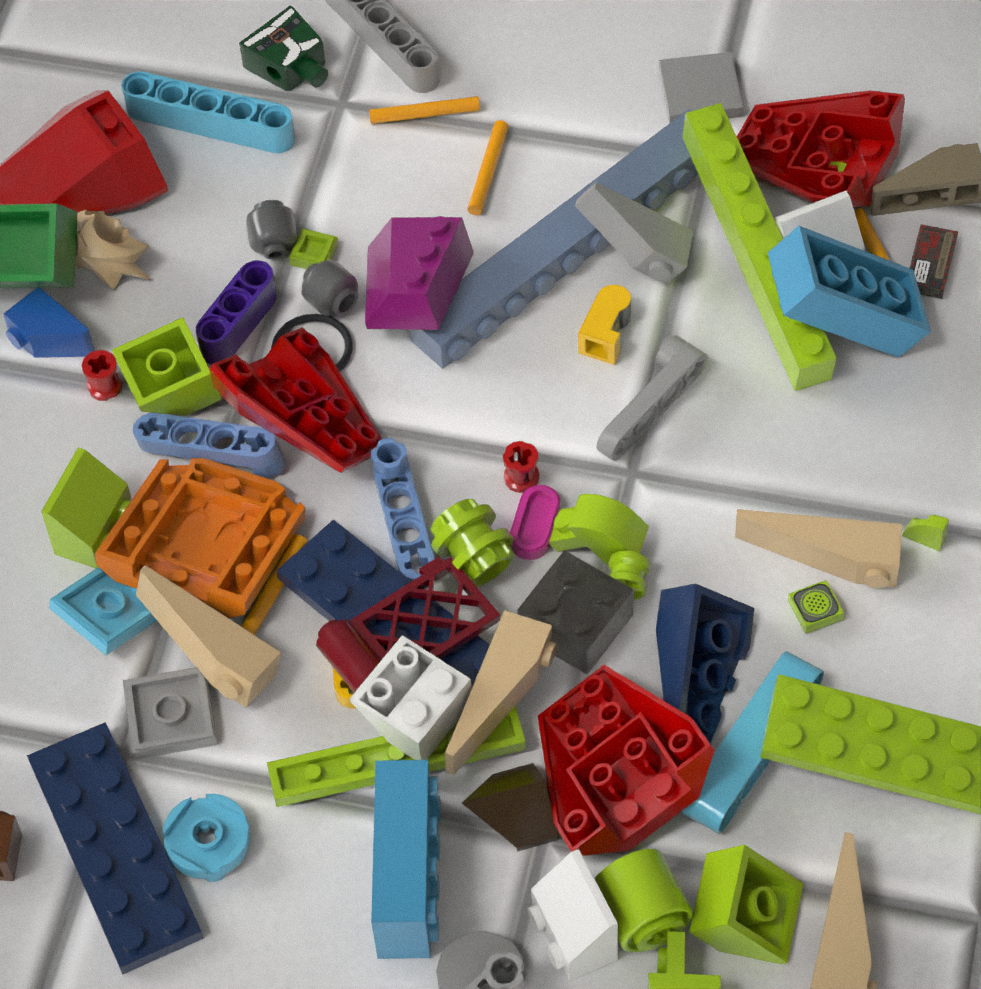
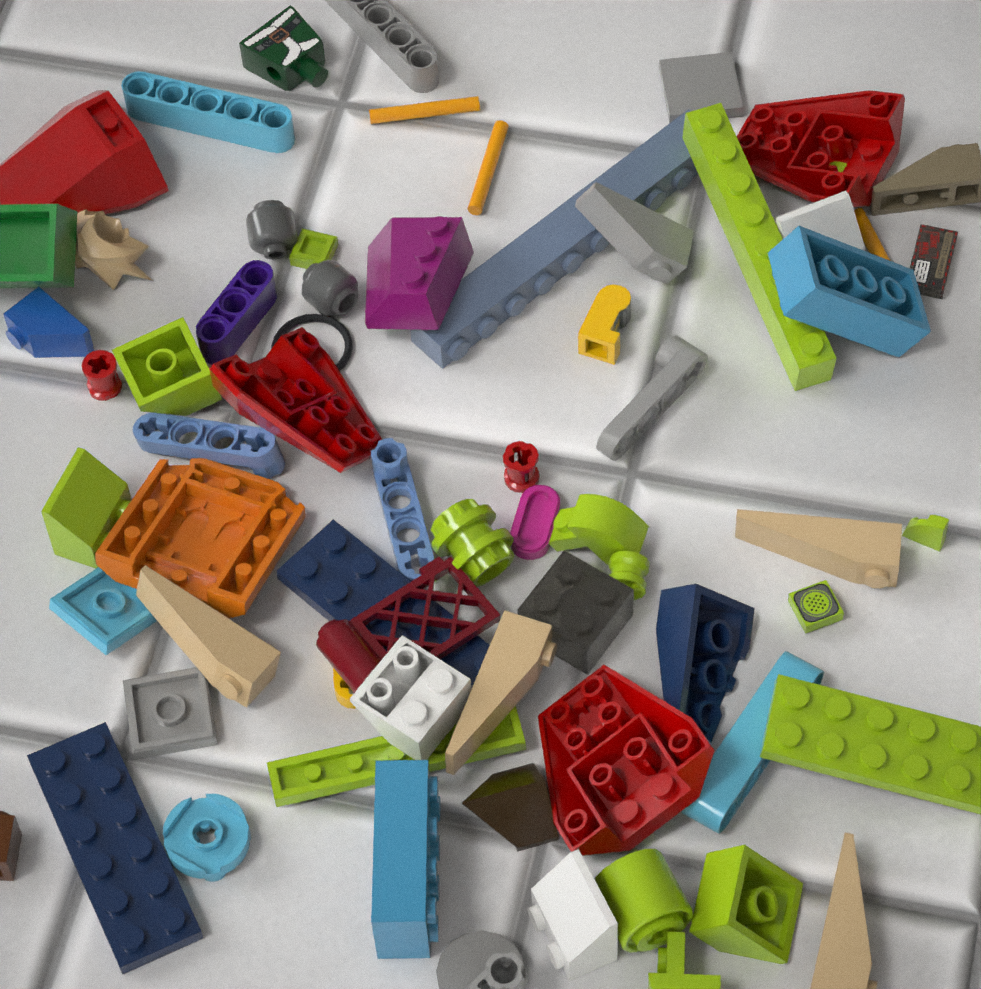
light orange bar [241,534,308,635] -> none

